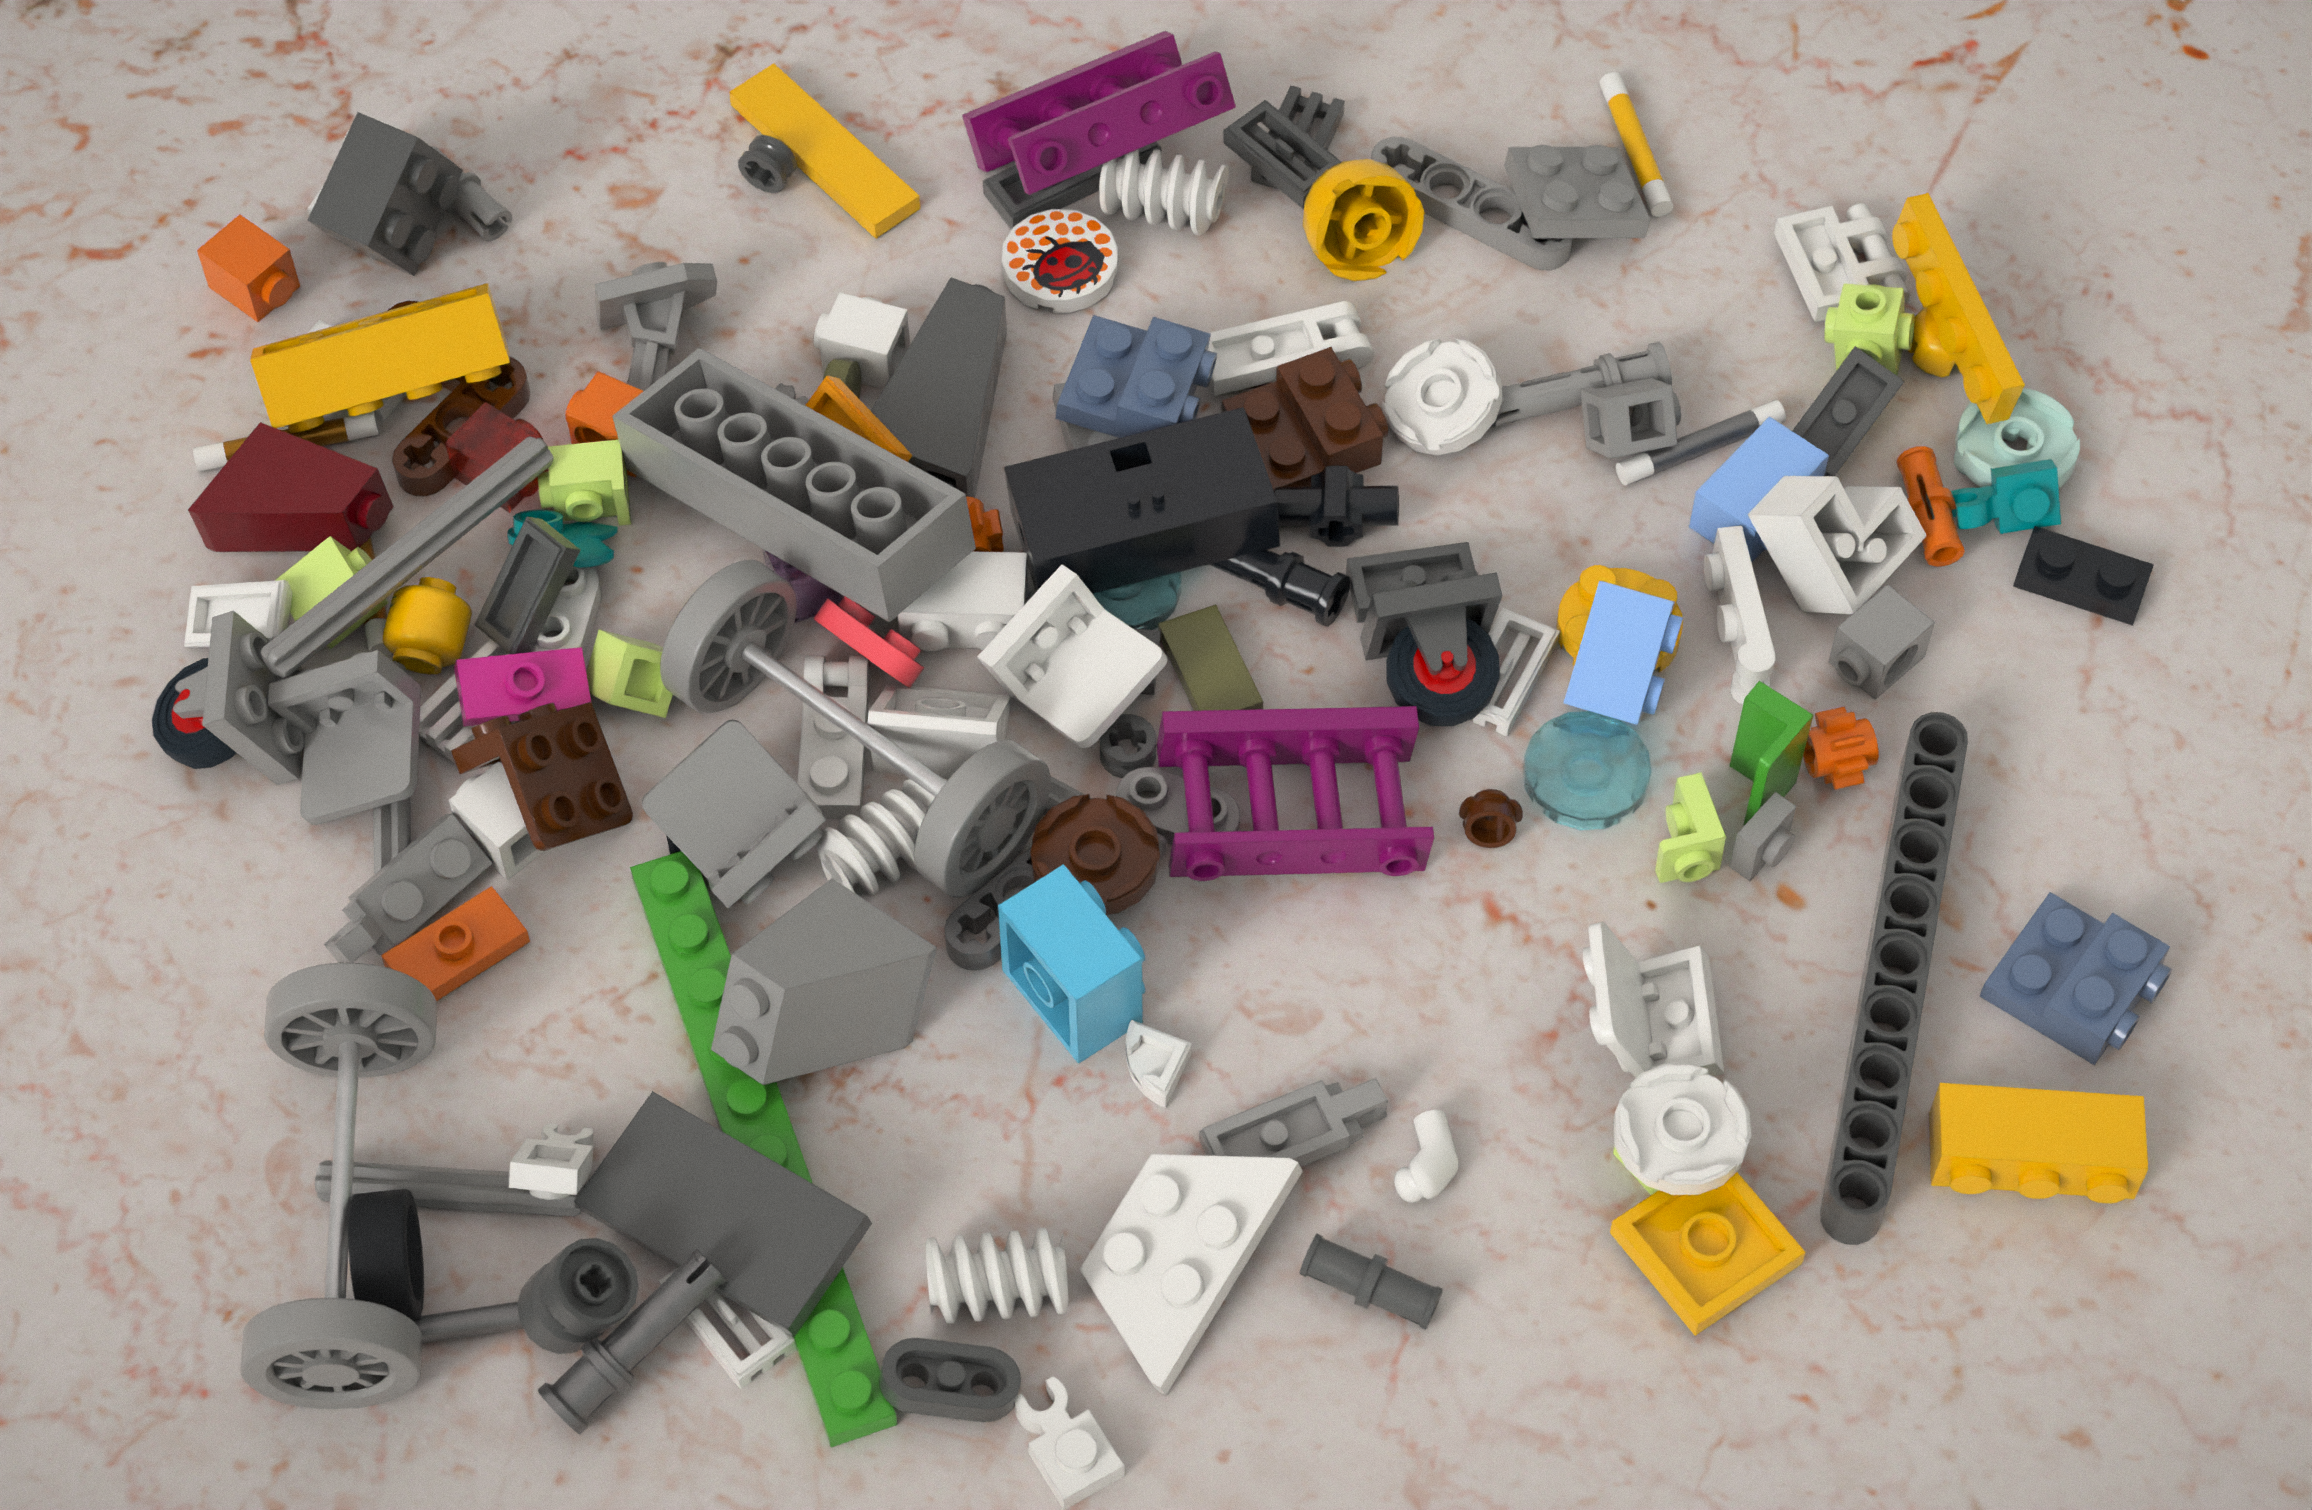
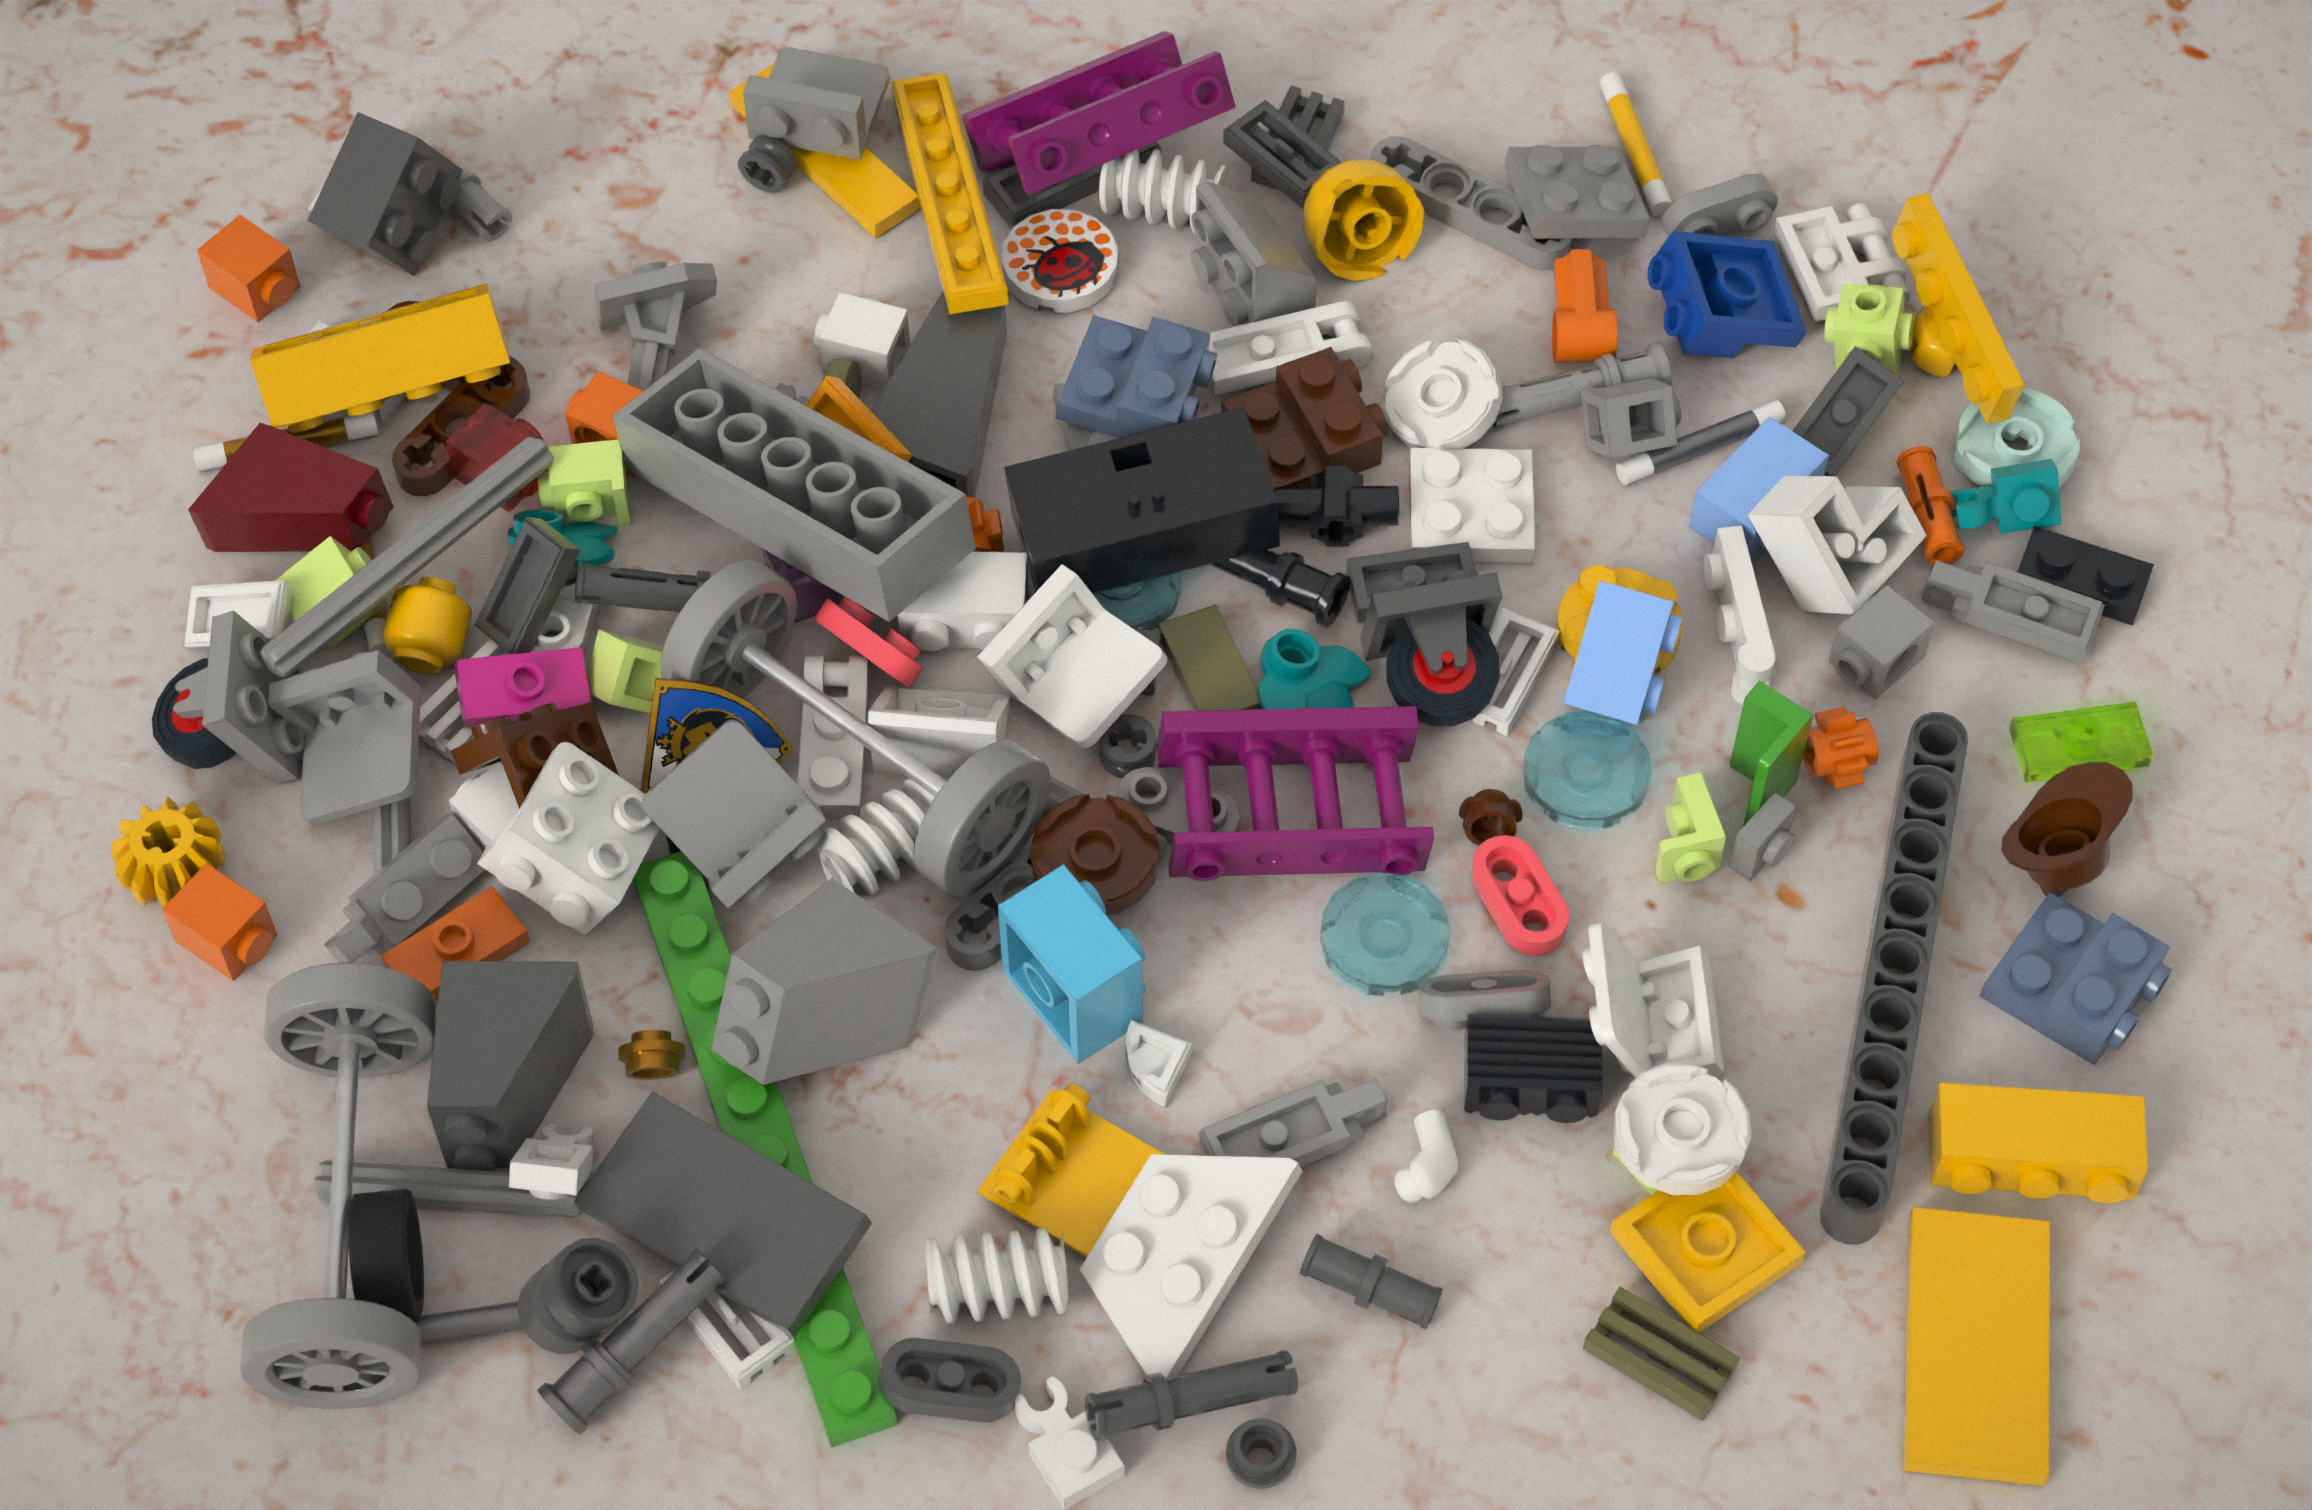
none -> yellow gear [111,796,226,907]
none -> orange brick [162,863,277,981]
none -> dark grey slope [427,961,594,1171]
none -> white bracket [477,742,659,936]
none -> dark grey pin [574,563,711,613]
none -> pearl gold plate [618,1030,686,1080]
none -> shield [640,678,793,794]
none -> light grey bracket [743,47,890,160]
none -> yellow tile [891,73,1009,315]
none -> yellow hinge [977,1084,1164,1258]
none -> dark grey pin [1085,1350,1298,1439]
none -> light grey slope [1191,181,1317,325]
none -> dark grey plate [1226,1419,1296,1489]
none -> teal plate [1257,629,1371,709]
none -> clear light blue tile [1320,873,1450,996]
none -> white plate [1409,448,1535,564]
none -> light grey plate [1418,970,1551,1030]
none -> black brick [1464,1014,1603,1123]
none -> coral plate [1471,835,1569,956]
none -> orange piece [1552,249,1618,363]
none -> olive tile [1583,1286,1740,1421]
none -> blue plate [1647,231,1807,358]
none -> light grey plate [1661,174,1778,237]
none -> yellow tile [1903,1207,2050,1486]
none -> light grey hinge [1922,560,2105,664]
none -> reddish brown piece [2001,762,2133,897]
none -> clear neon green plate [2009,702,2153,783]

